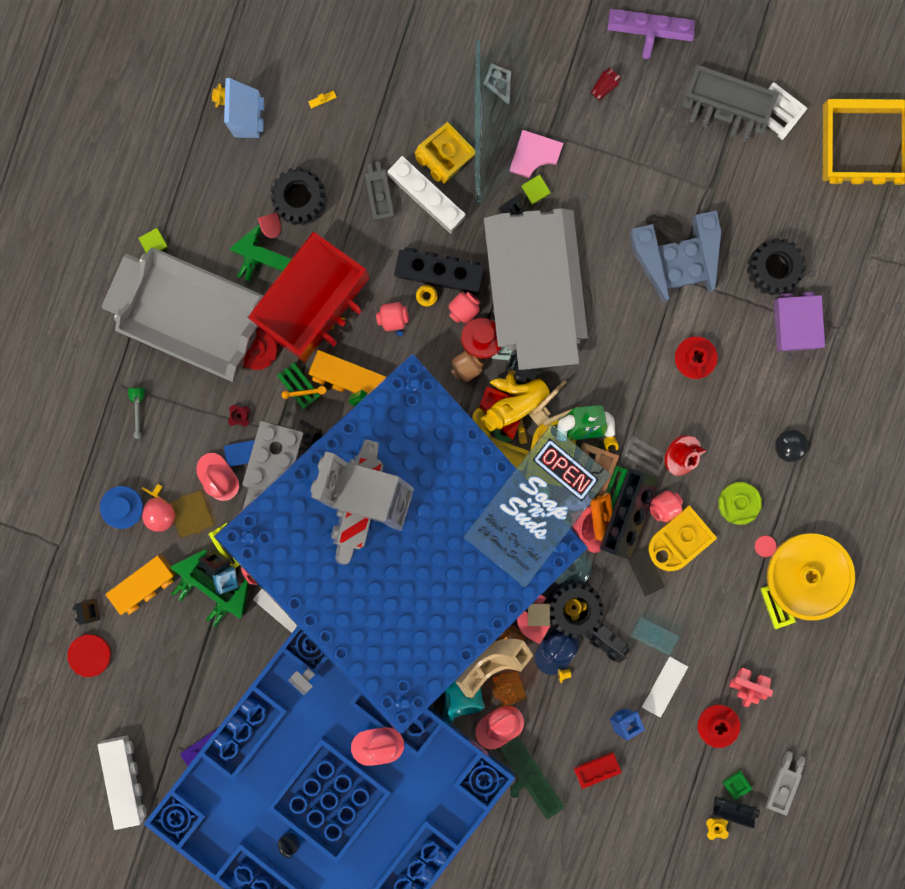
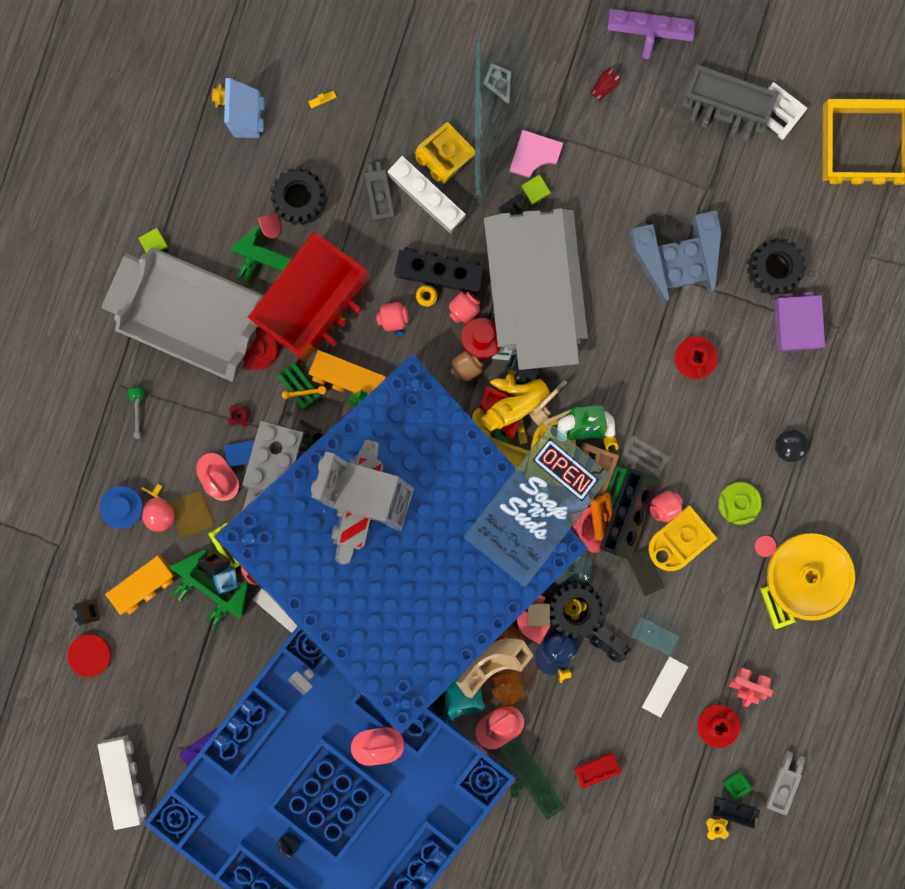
blue brick [609,708,645,741] -> none
red piece [665,435,706,476] -> none

